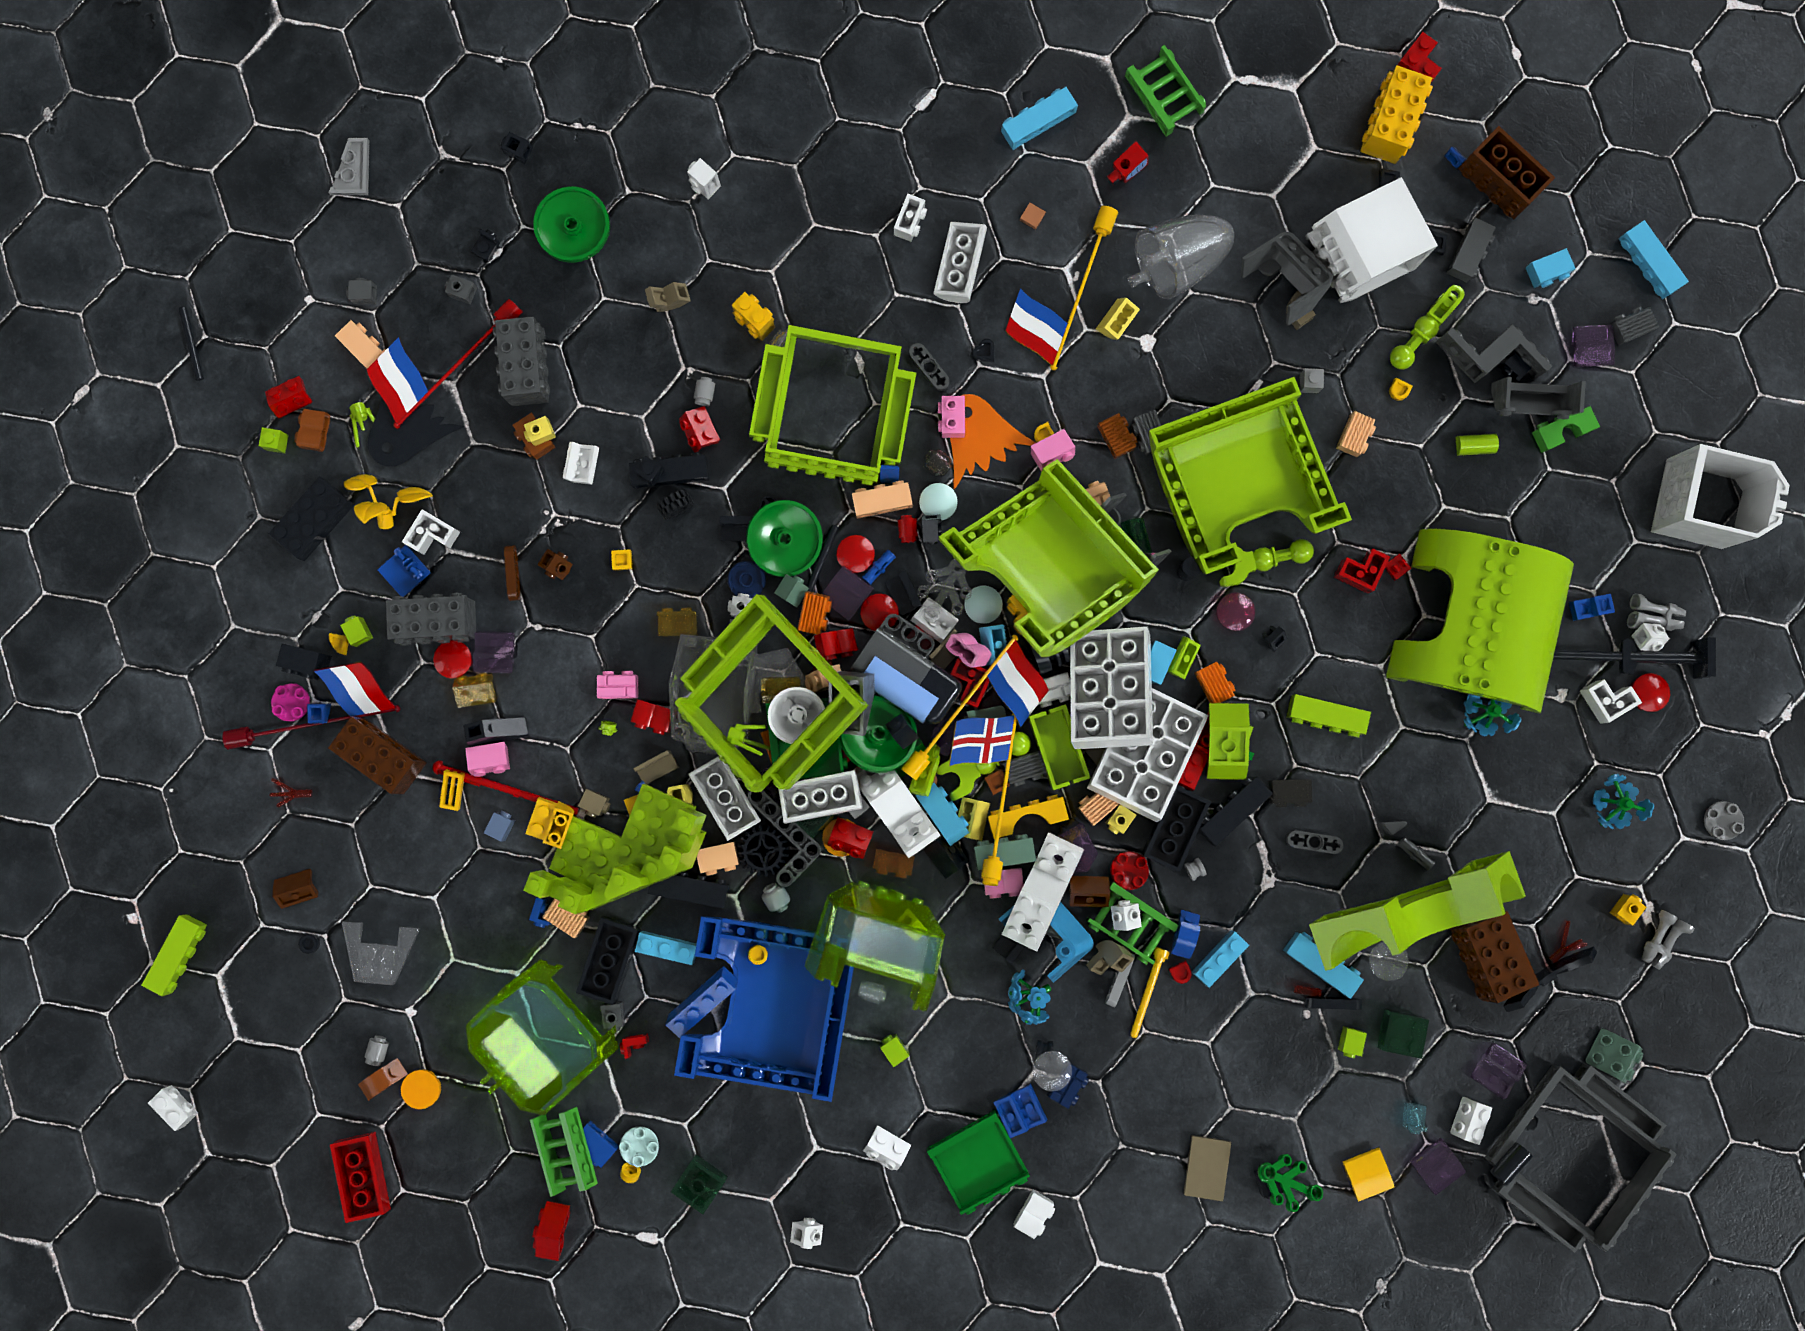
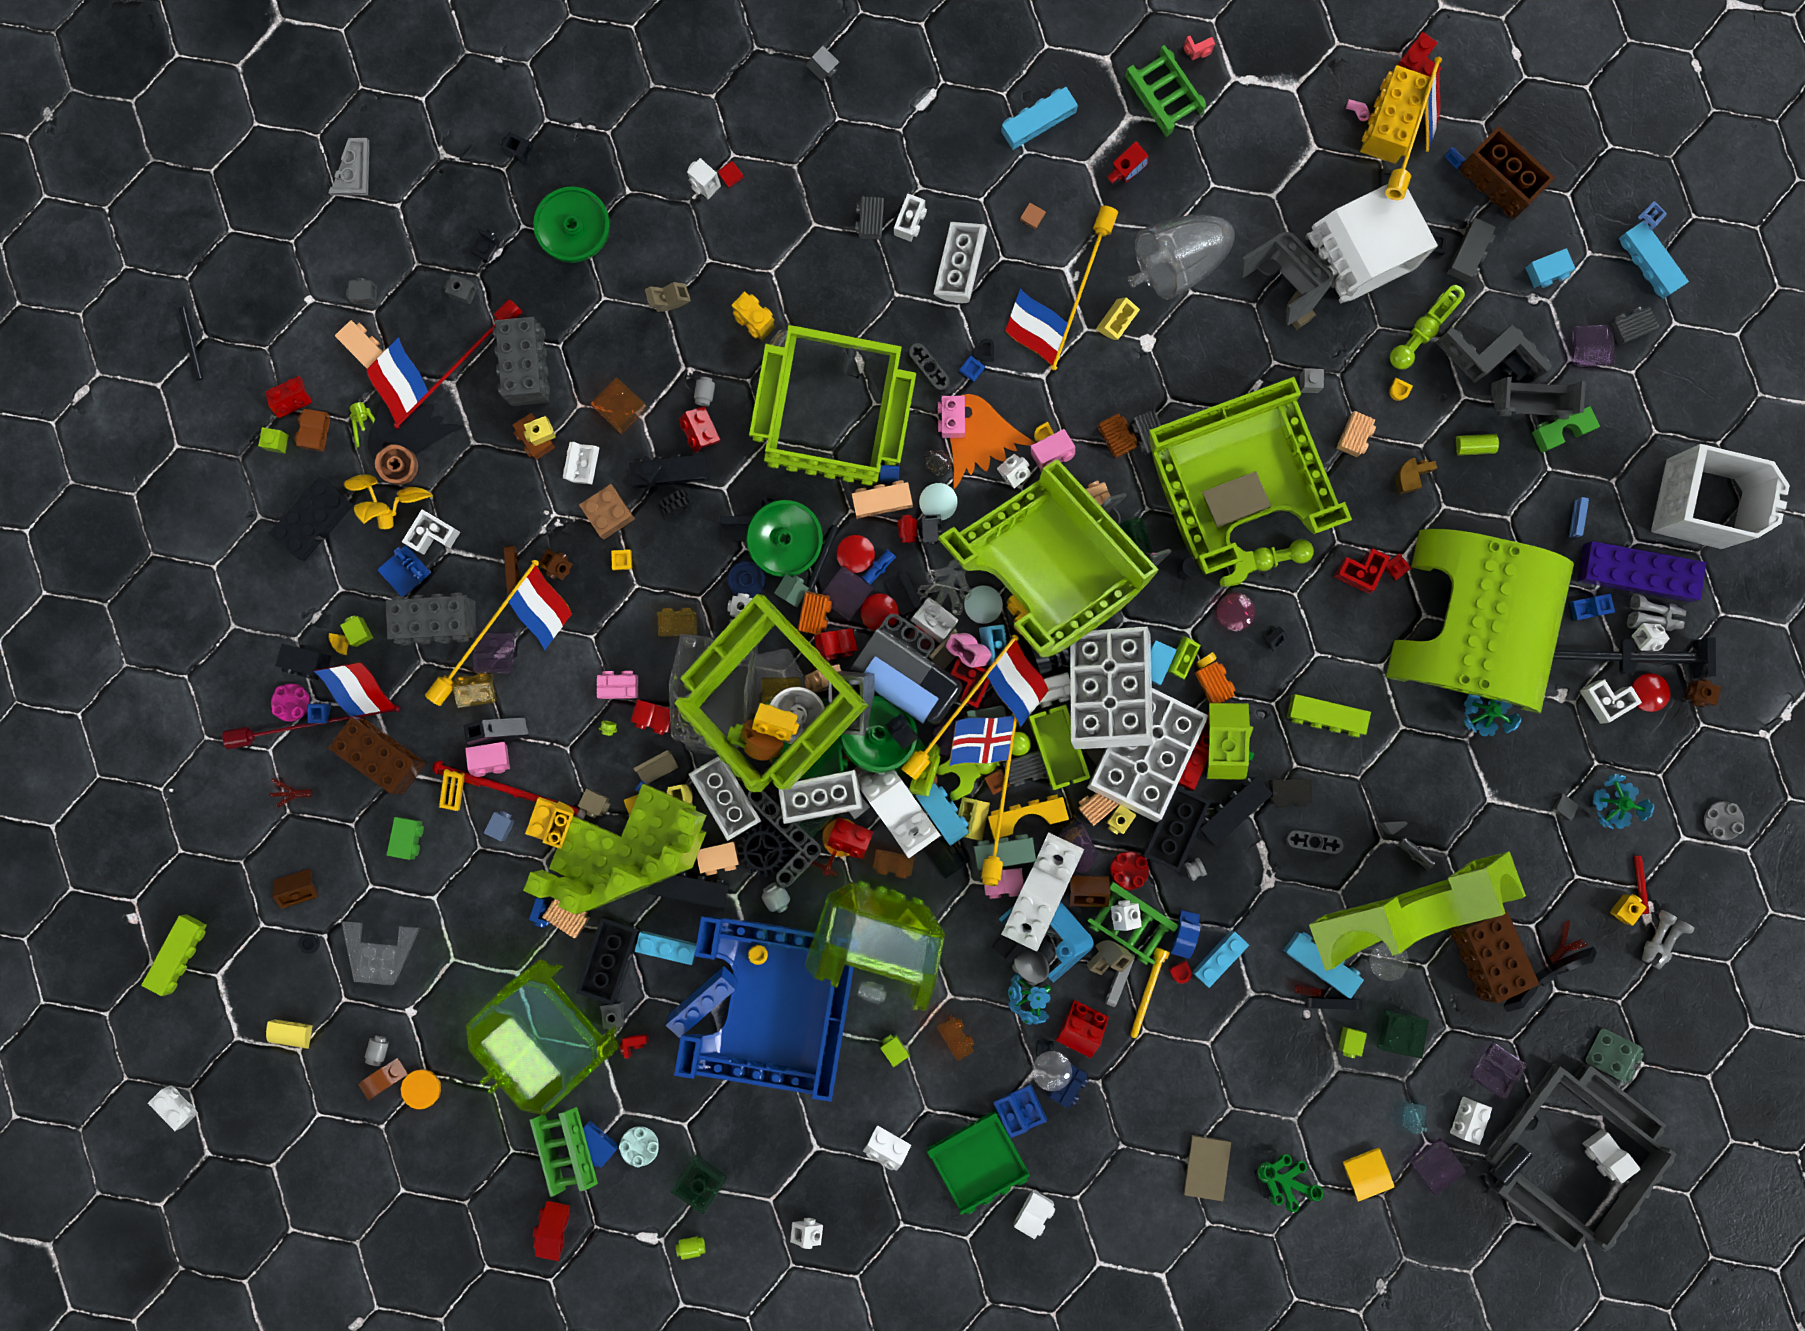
red brick [330,1132,391,1223] -> none
red dish [433,640,473,678] -> none
yellow tile [620,1163,641,1183] -> none
none -> light yellow brick [266,1019,313,1049]
none -> nougat brick [375,445,418,485]
none -> bright green brick [387,817,424,860]
none -> flag [425,560,572,706]
none -> medium nougat brick [579,484,635,540]
none -> clear orange brick [590,377,647,434]
none -> lime brick [676,1236,706,1260]
none -> red tile [717,161,744,188]
none -> dark orange brick [741,719,784,760]
none -> yellow brick [752,703,799,741]
none -> brick [806,46,839,81]
none -> clear red plant [812,850,838,877]
none -> dark grey brick [855,196,884,240]
none -> clear orange brick [937,1015,975,1061]
none -> blue tile [959,355,985,383]
none -> white brick [997,454,1032,489]
none -> light grey dish [1012,948,1049,985]
none -> red slope [1056,1000,1109,1058]
none -> coral bracket [1183,36,1215,60]
none -> yellow tile [1196,652,1217,669]
none -> dark tan tile [1202,471,1271,528]
none -> bright pink arm [1346,99,1370,122]
none -> yellow flag [1385,56,1442,201]
none -> pearl gold brick [1395,458,1437,494]
none -> dark grey slope [1551,794,1579,821]
none -> medium blue tile [1569,497,1589,538]
none -> dark purple brick [1577,541,1707,602]
none -> white brick [1582,1129,1641,1183]
none -> red bar [1634,855,1649,914]
none -> medium blue tile [1638,201,1667,230]
none -> reddish brown brick [1686,678,1721,707]

